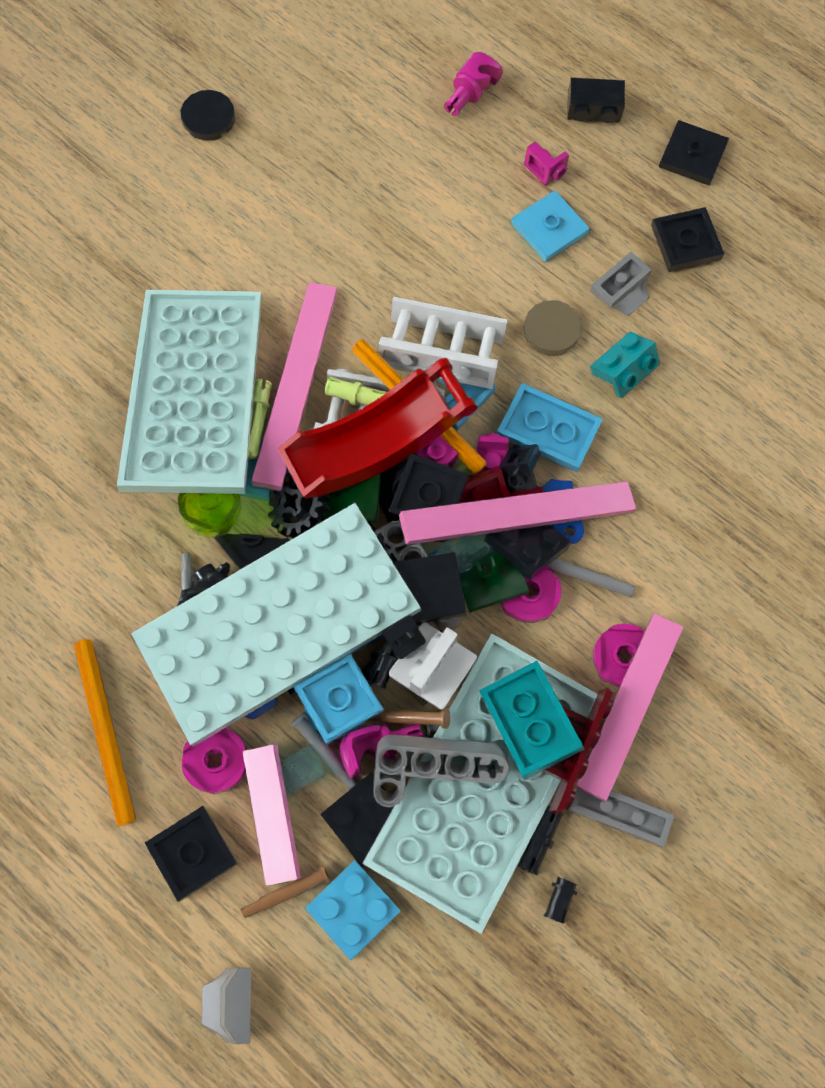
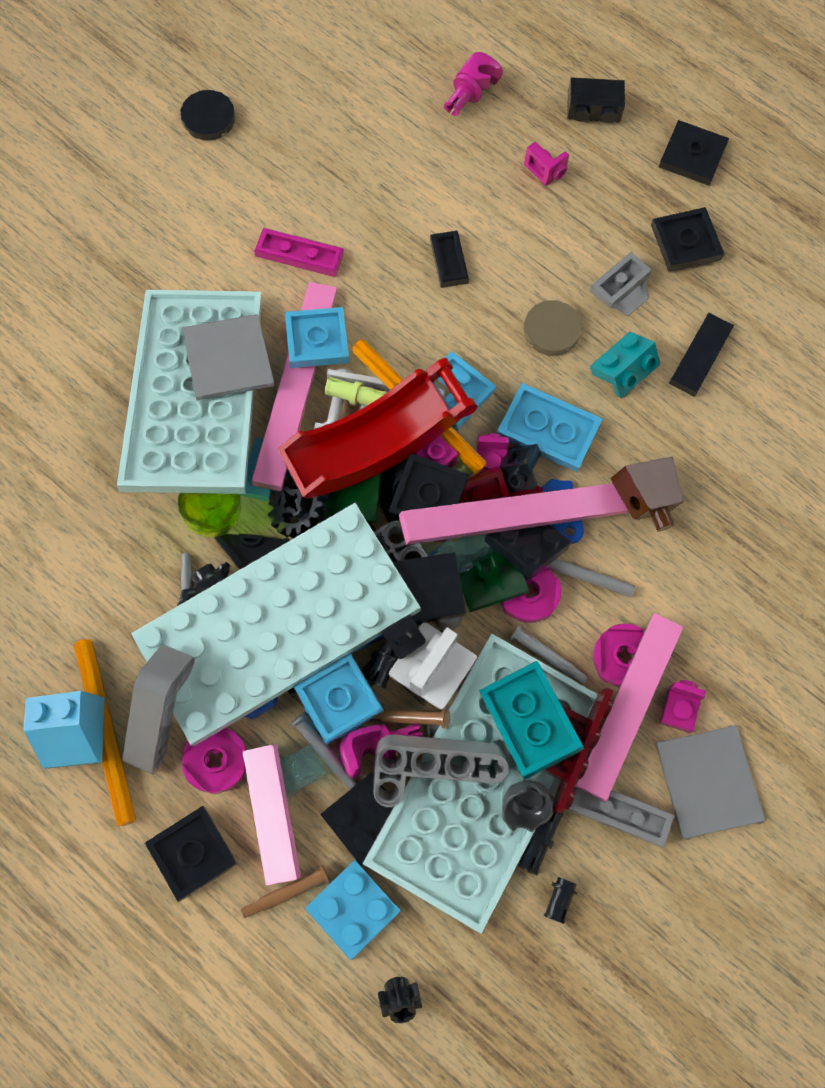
light grey slope [202,968,251,1044] -> none
yellowish green axle [248,378,272,460] -> none
white fence [378,297,508,389] -> none
medium azure plate [511,190,590,262] -> none
none -> medium azure slope [24,691,105,769]
none -> light grey beam [123,644,195,775]
none -> light grey piece [182,314,274,401]
none -> dark pink tile [254,228,344,277]
none -> medium azure plate [285,307,349,368]
none -> black gear [378,977,422,1023]
none -> black tile [430,230,469,288]
none -> dark grey hair [502,780,554,832]
none -> light grey piece [509,624,588,684]
none -> torso [611,456,683,532]
none -> light grey piece [655,725,765,840]
none -> dark pink bracket [659,680,706,733]
none -> black tile [669,312,734,397]

